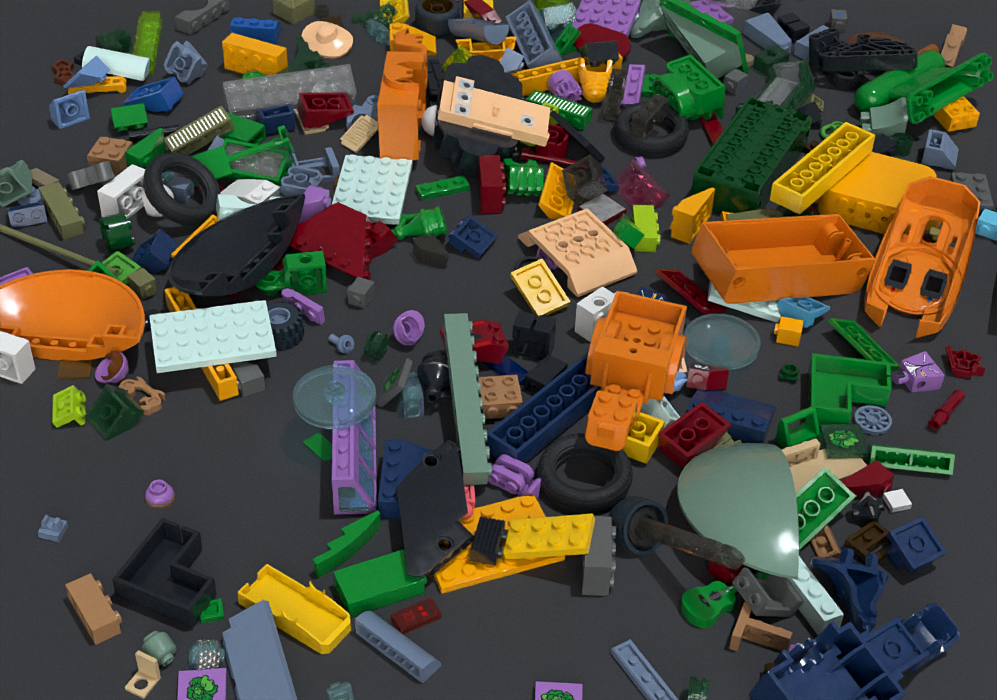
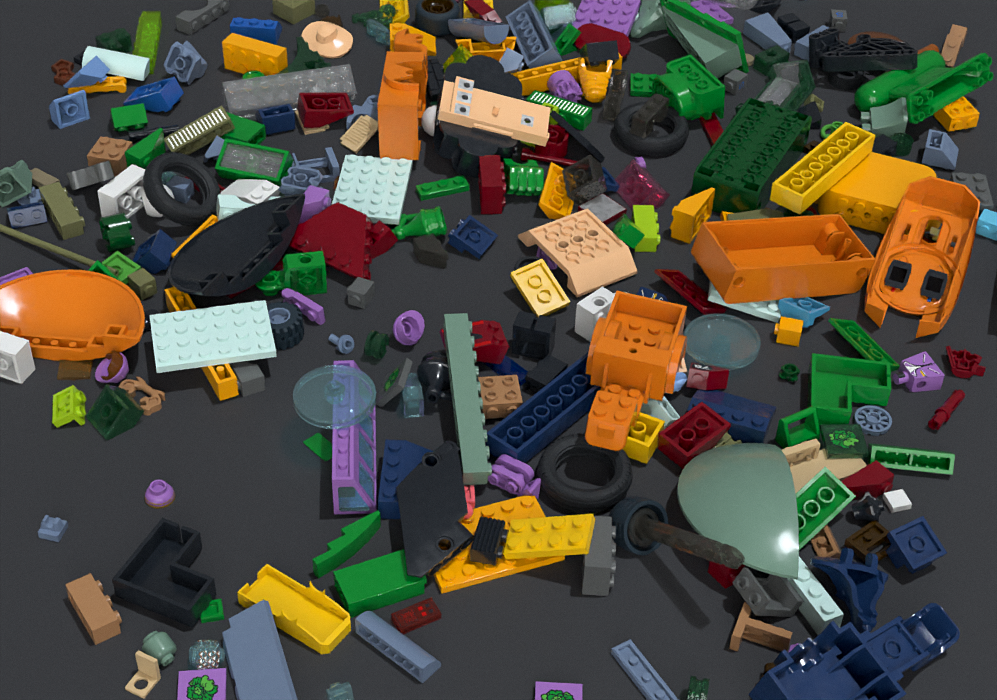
green piece [191,125,296,187] -> none
medium lavender plate [623,64,646,107] -> none
green piece [680,570,770,628] -> none

